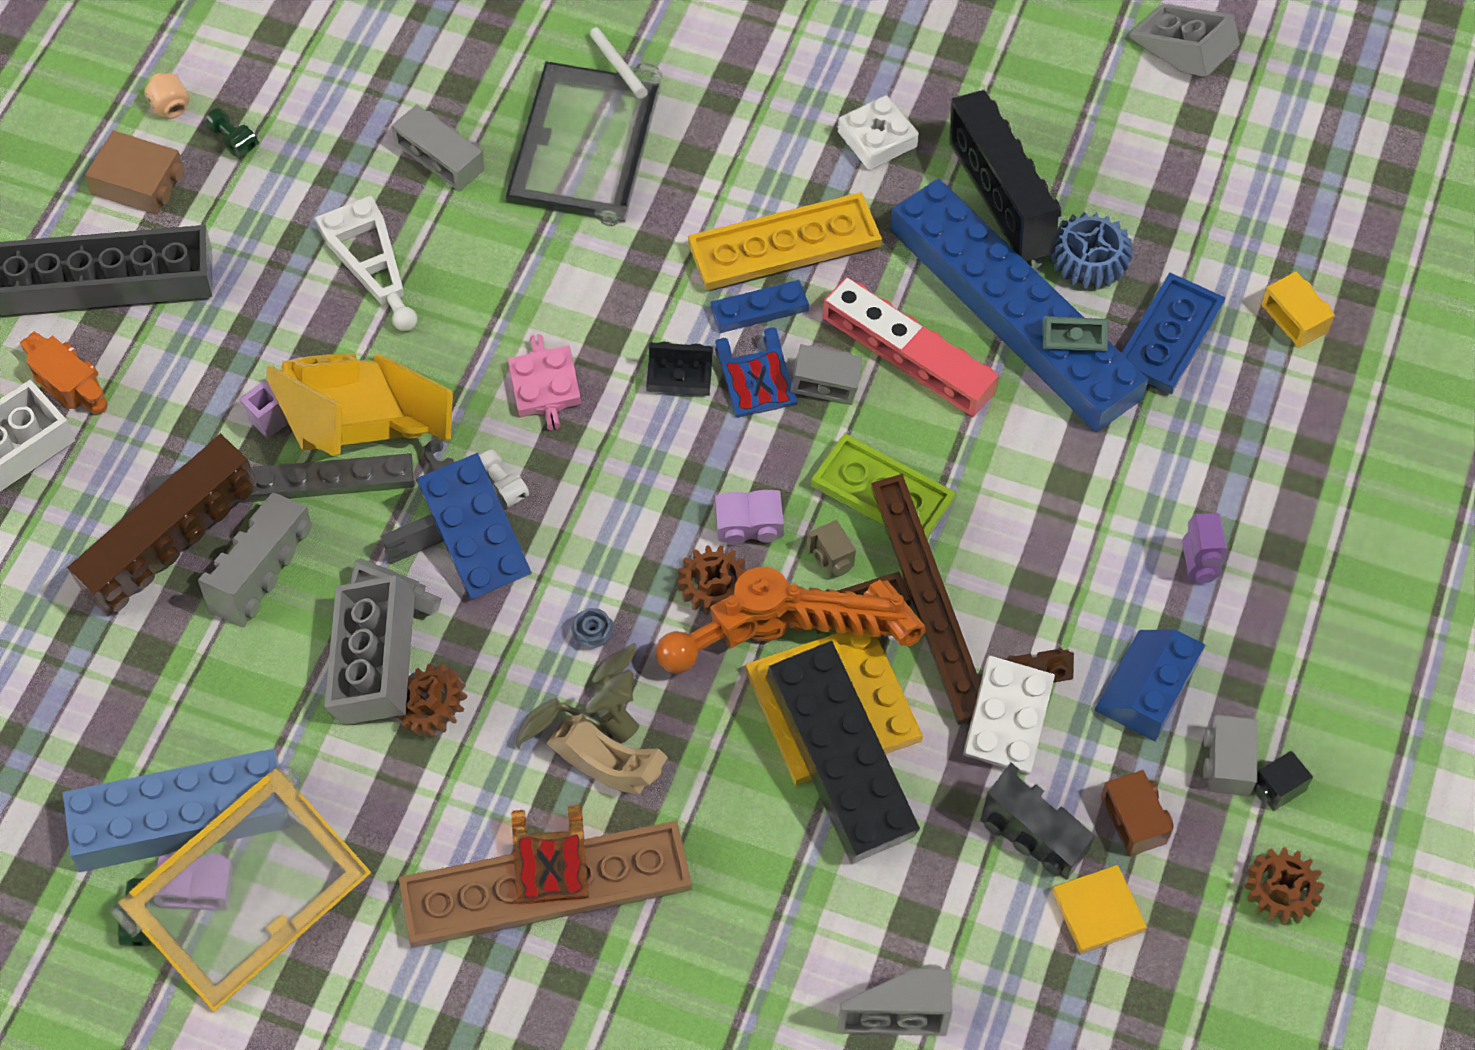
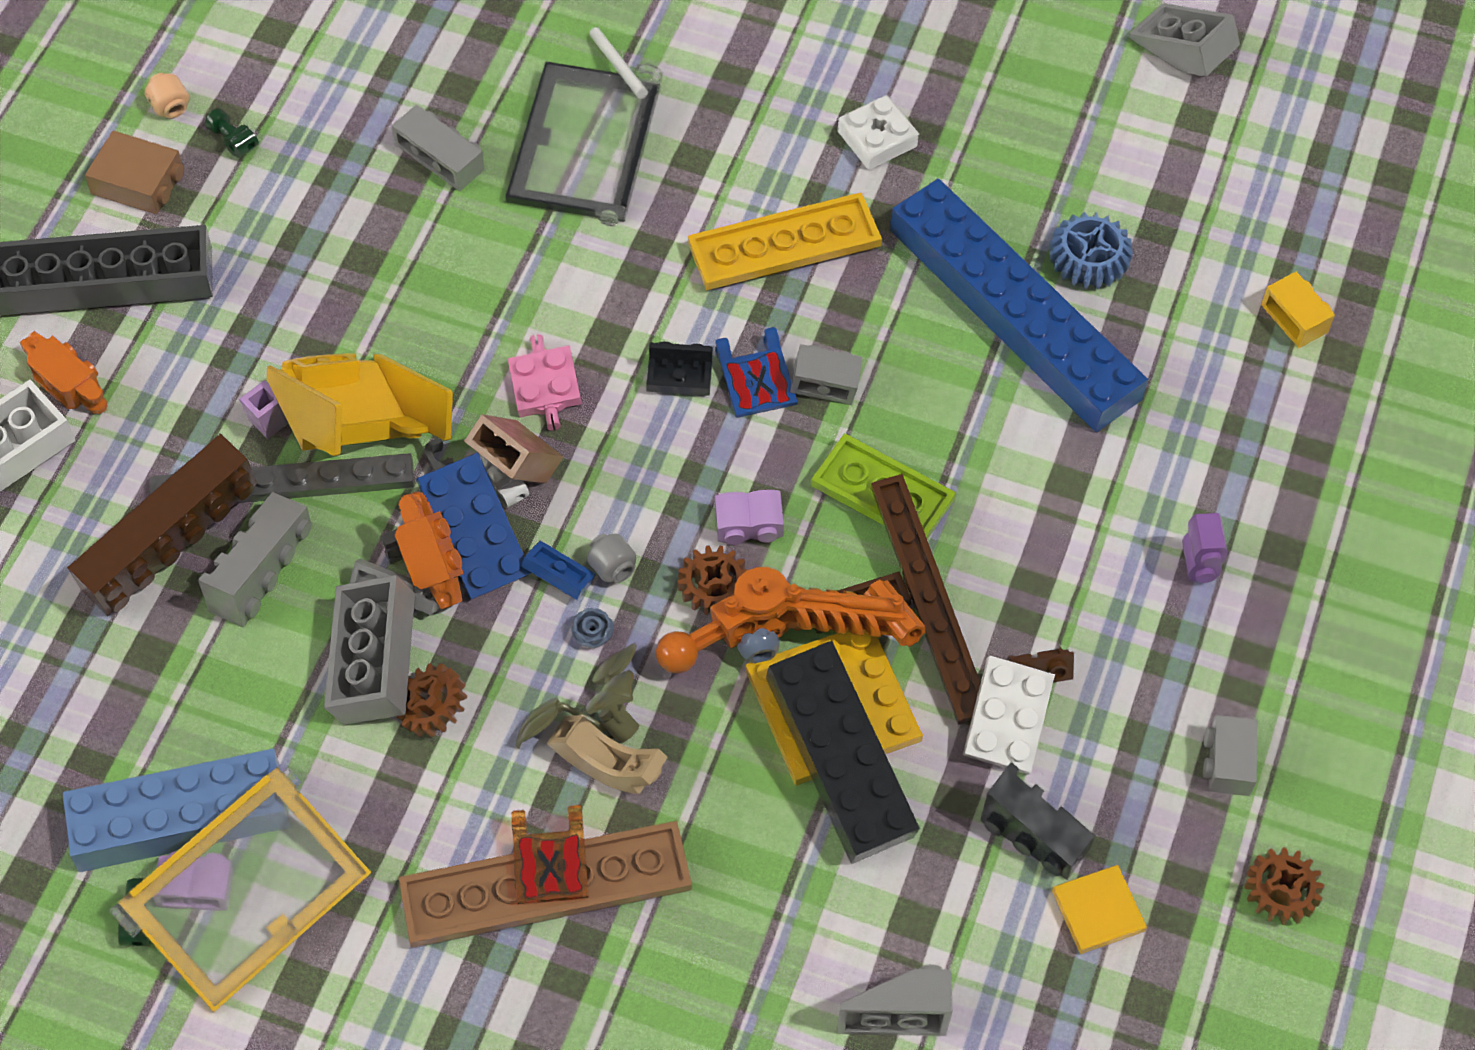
white plate [315,196,417,332] -> none
blue plate [711,280,809,333] -> none
dark tan brick [806,520,856,577] -> none
coral brick [822,277,999,417] -> none
black brick [949,89,1061,261] -> none
sand green slope [1042,316,1109,351] -> none
blue slope [1094,629,1206,742] -> none
dark orange brick [1100,769,1174,857] -> none
blue plate [1122,272,1226,395] -> none
black brick [1254,750,1313,811] -> none
none -> orange hinge [395,491,464,609]
none -> medium nougat brick [464,414,564,483]
none -> blue plate [521,540,596,600]
none -> light grey head [587,533,636,583]
none -> sand blue plate [738,628,780,663]

